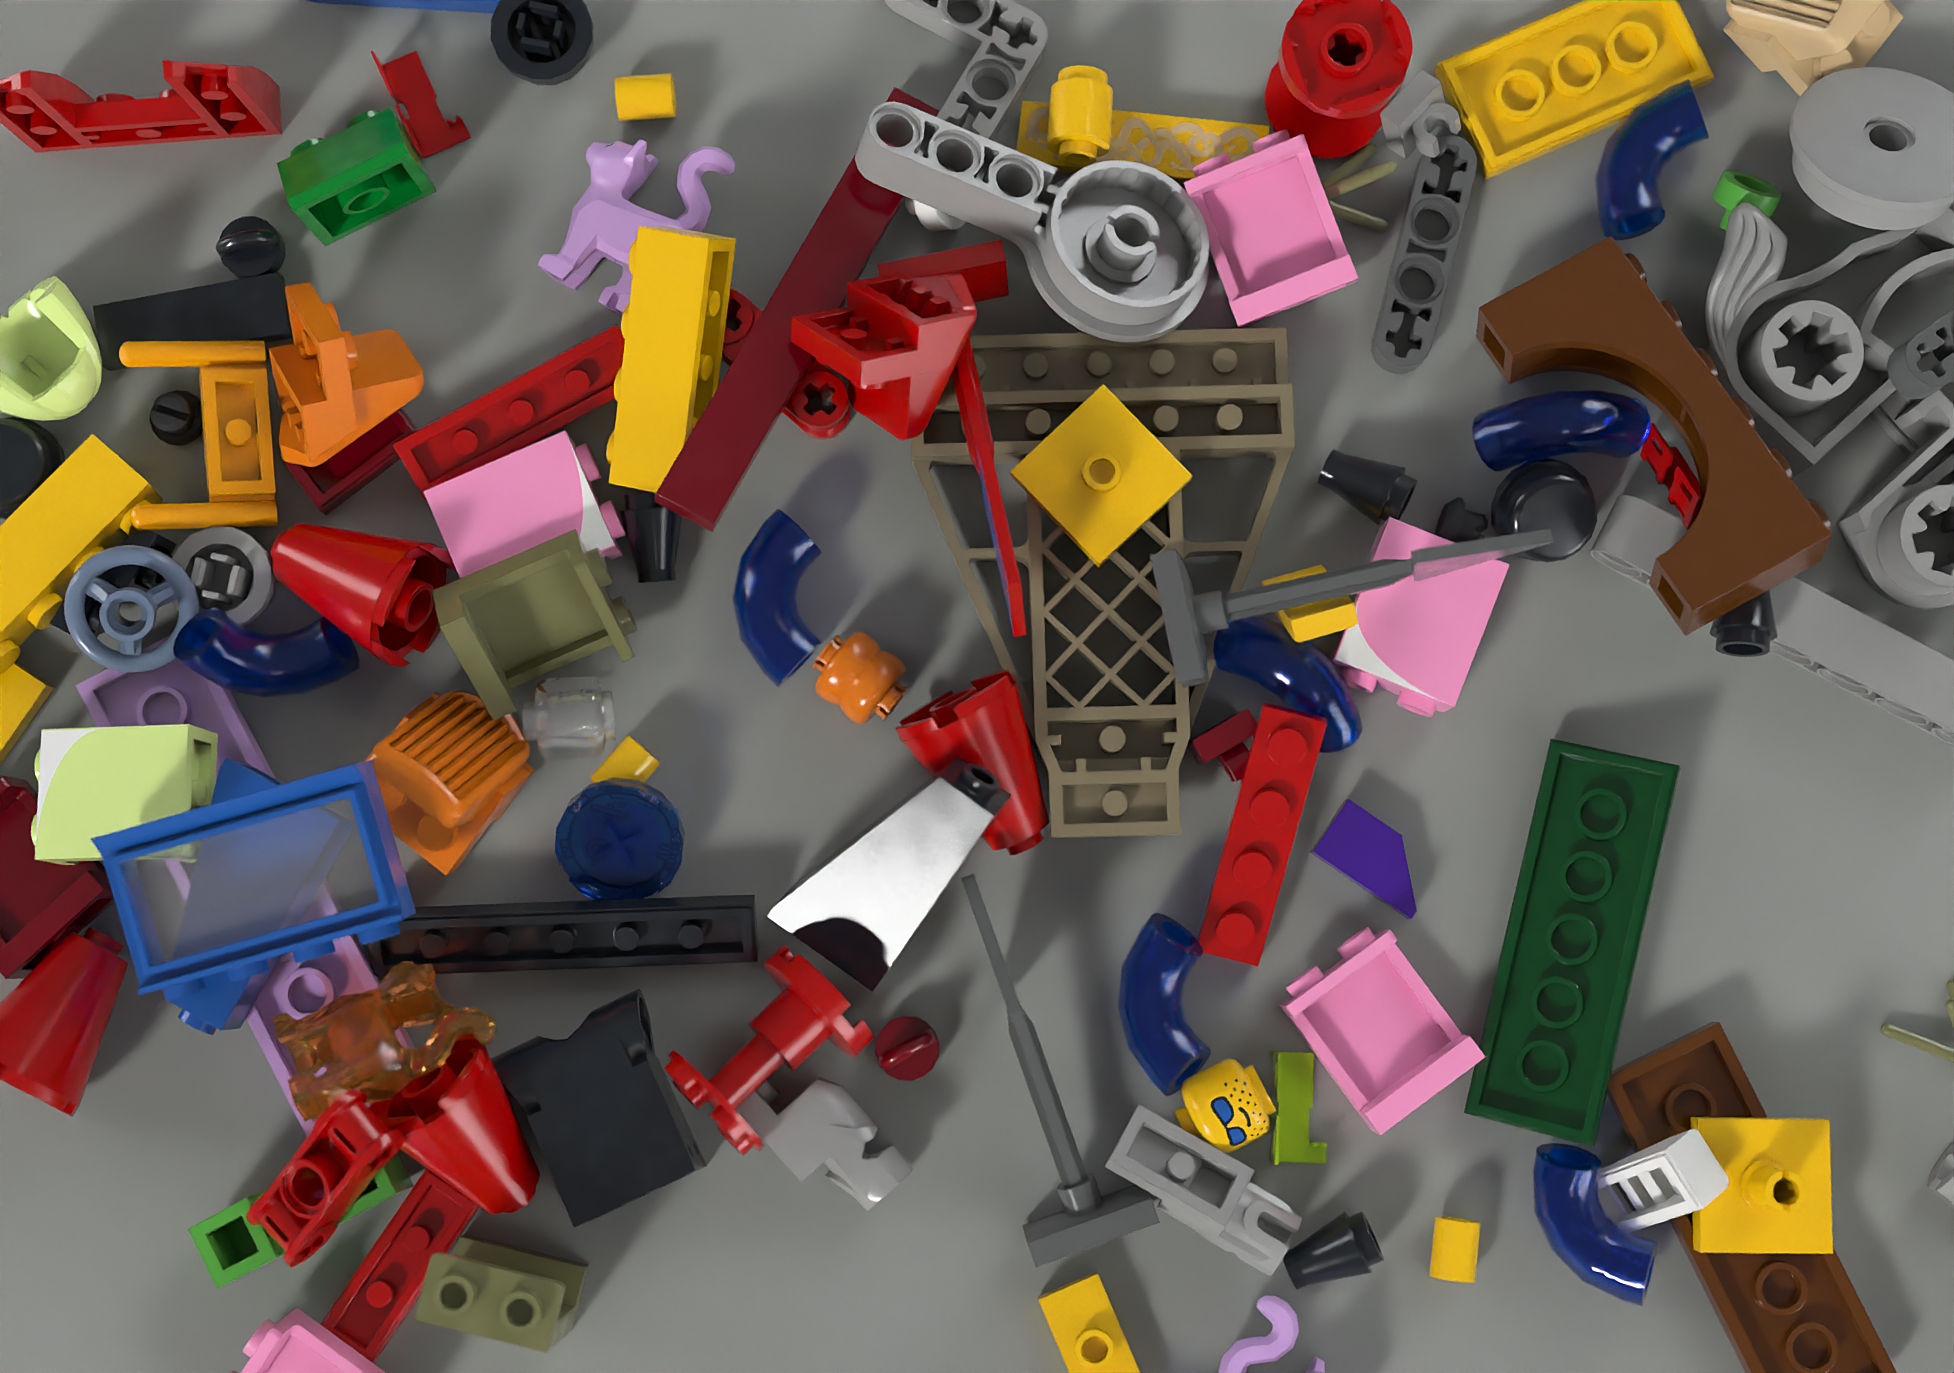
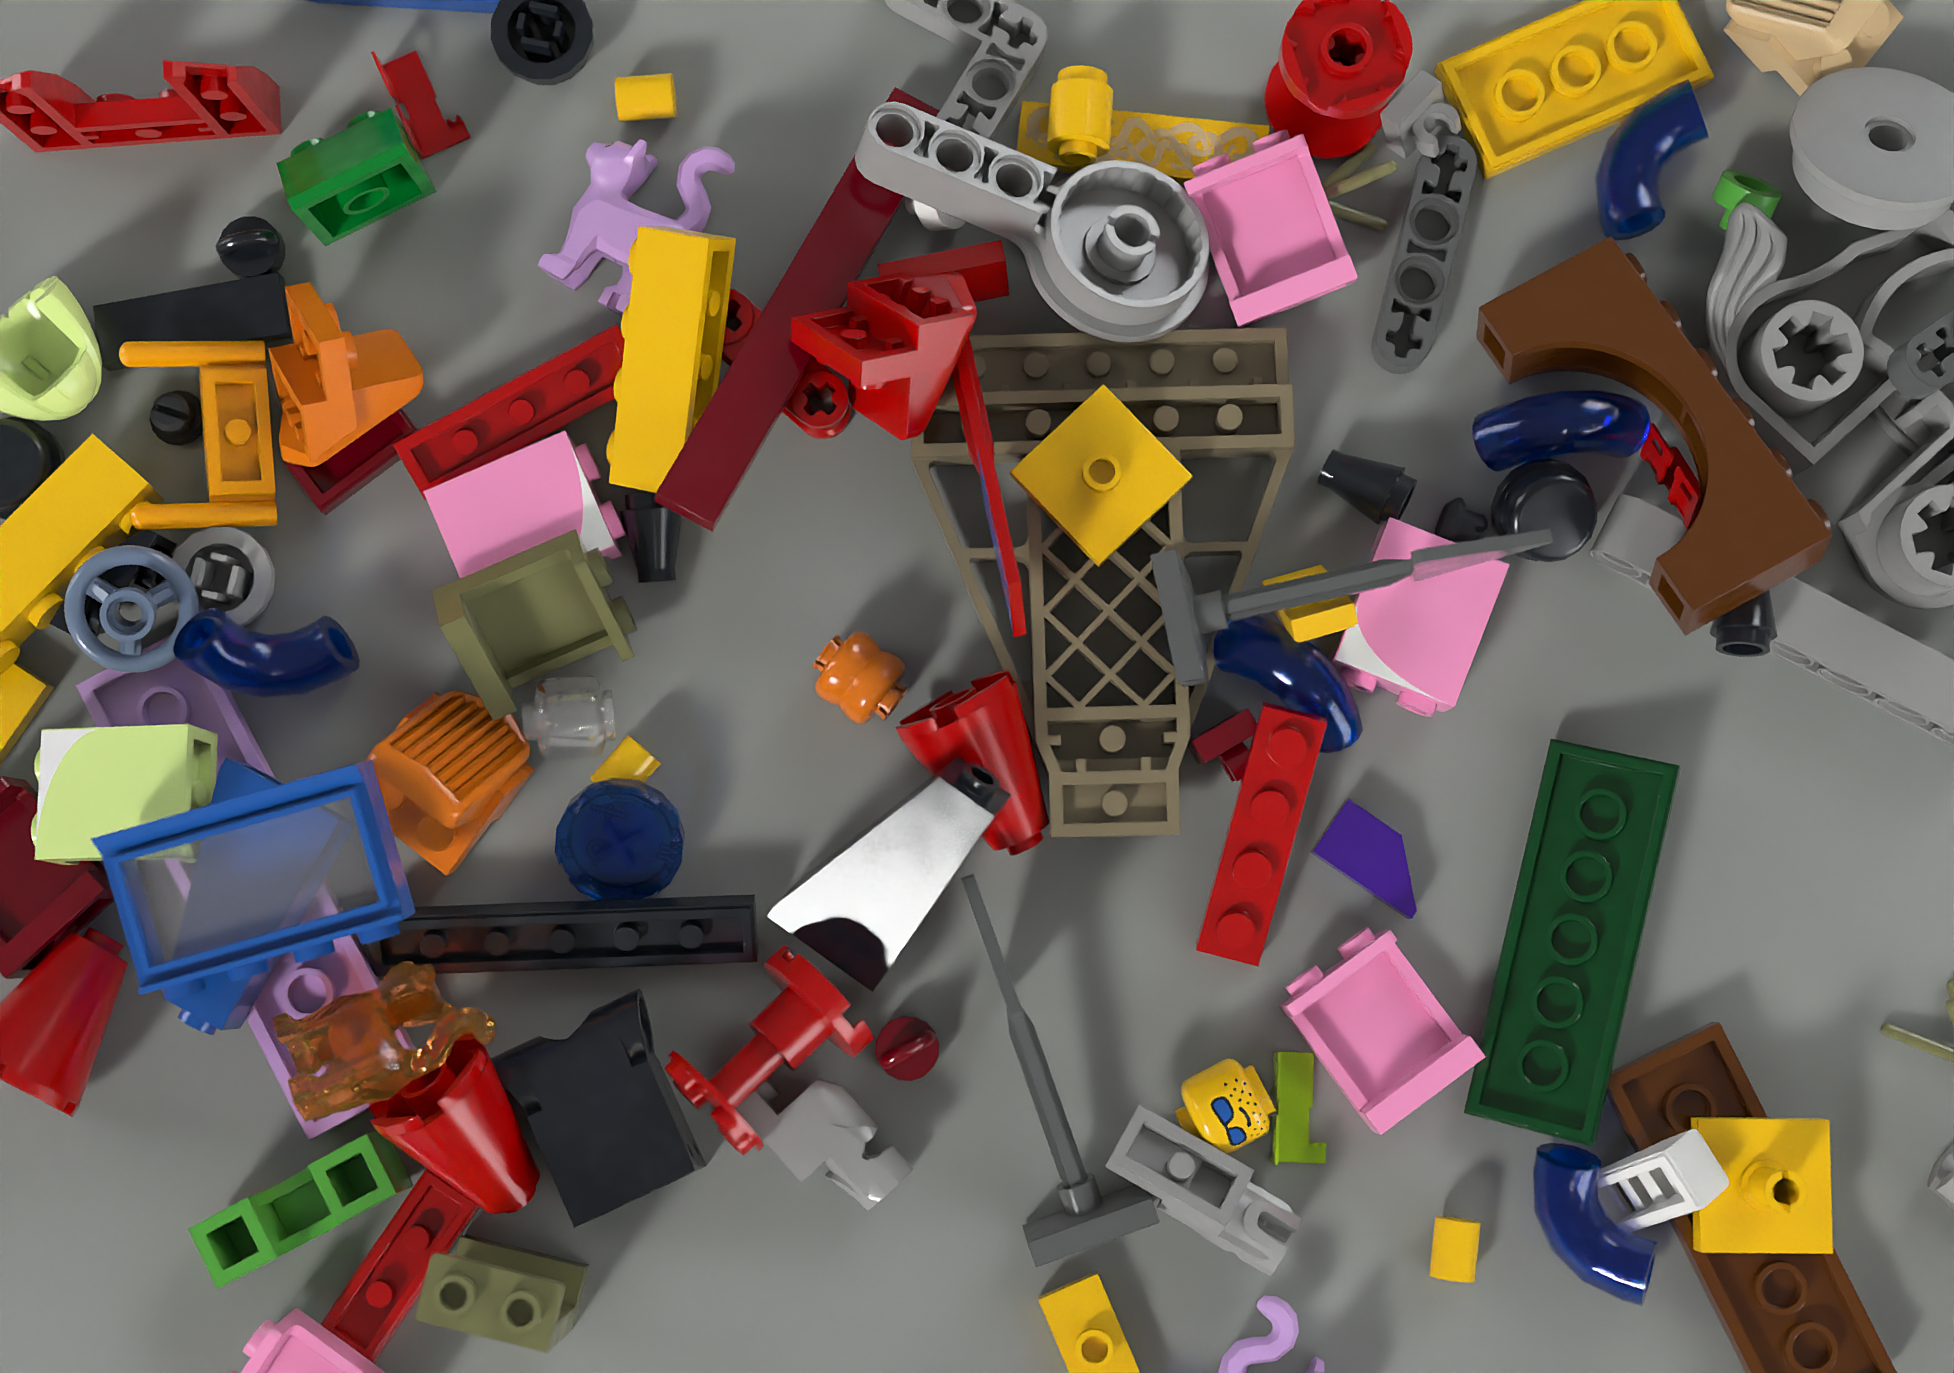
red piece [246,1087,406,1268] -> none
red cone [270,523,456,667] -> none
clear blue cylinder [732,509,822,687] -> none
clear blue cylinder [1117,913,1211,1096] -> none
black cone [1283,1211,1384,1290] -> none

